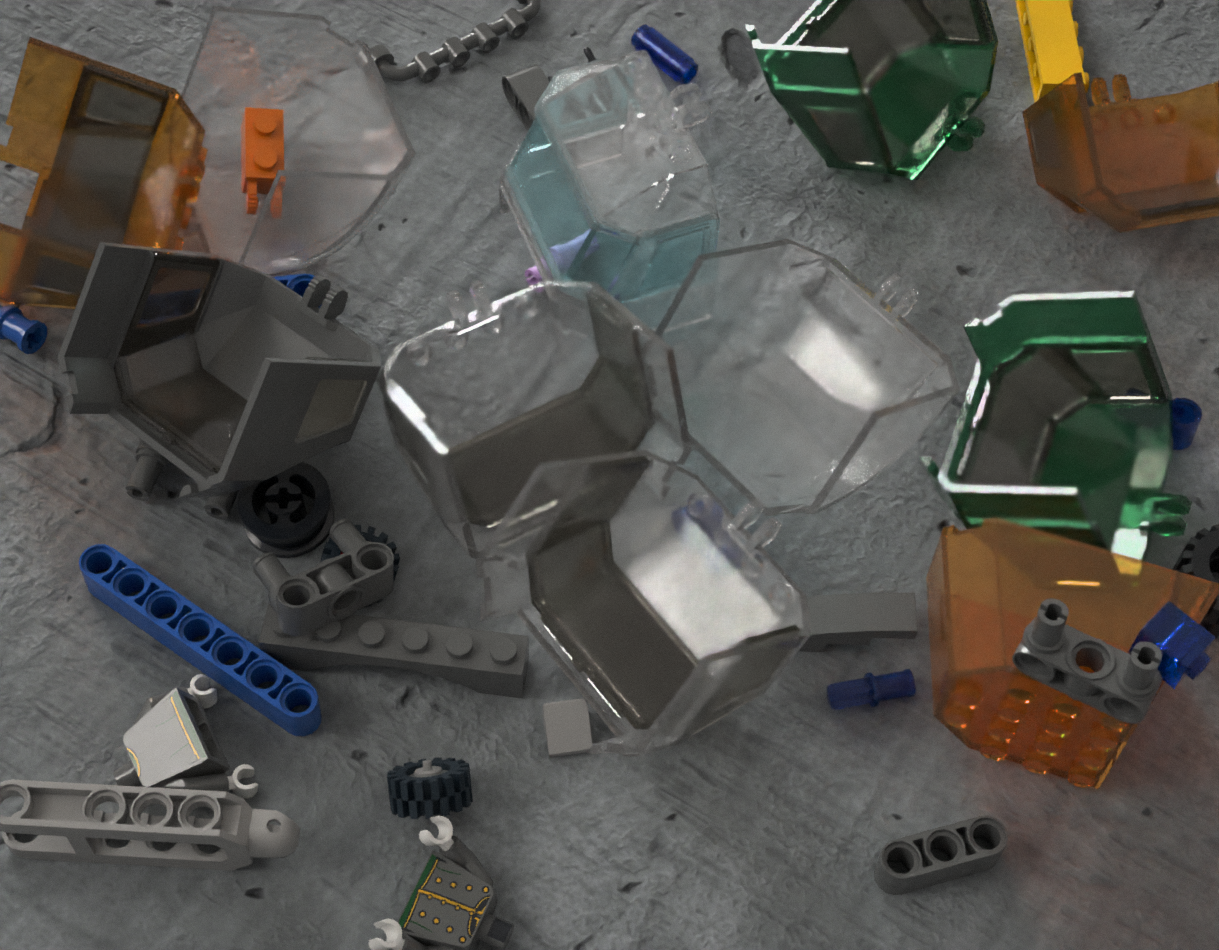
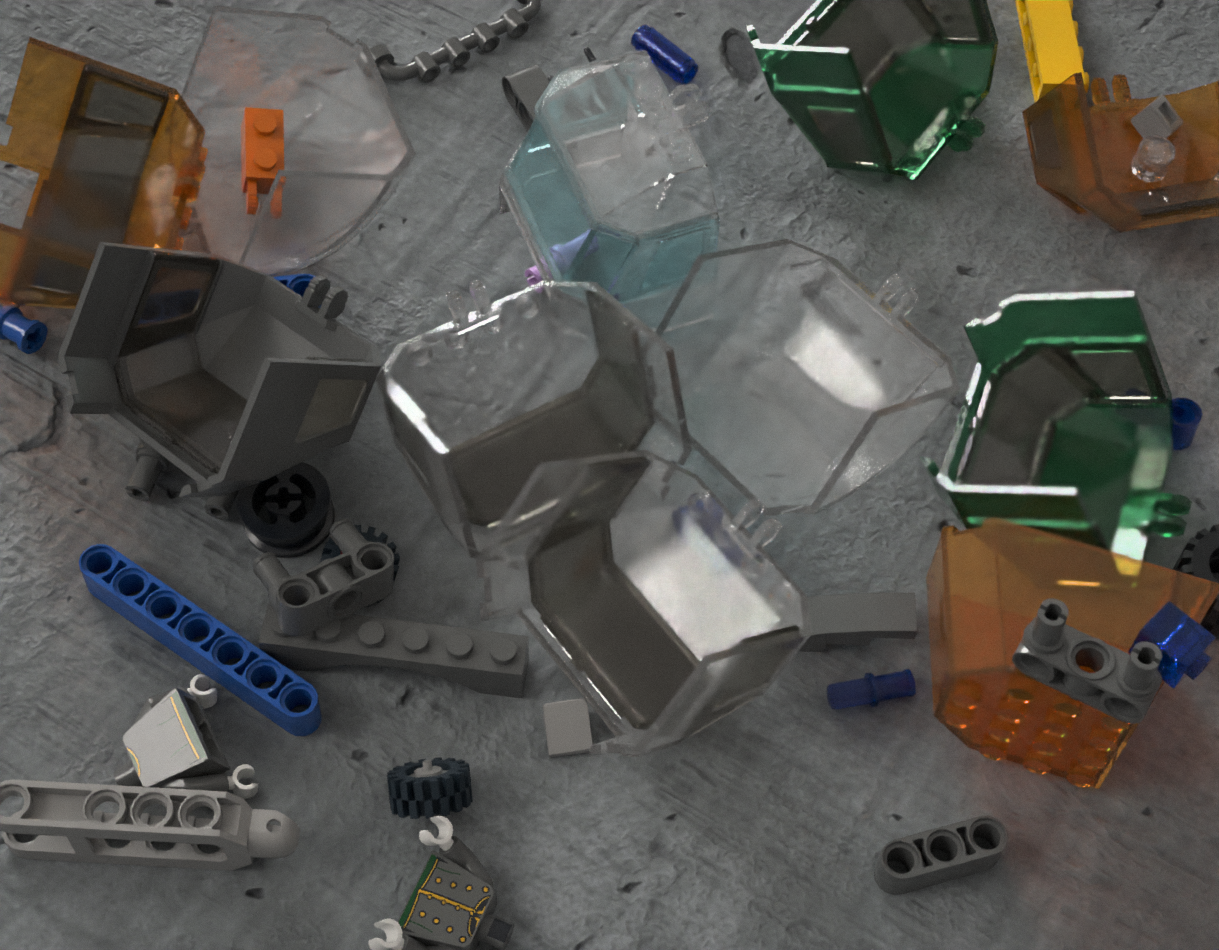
none -> light grey slope [1131,95,1184,147]
none -> clear wheel [1131,135,1176,182]

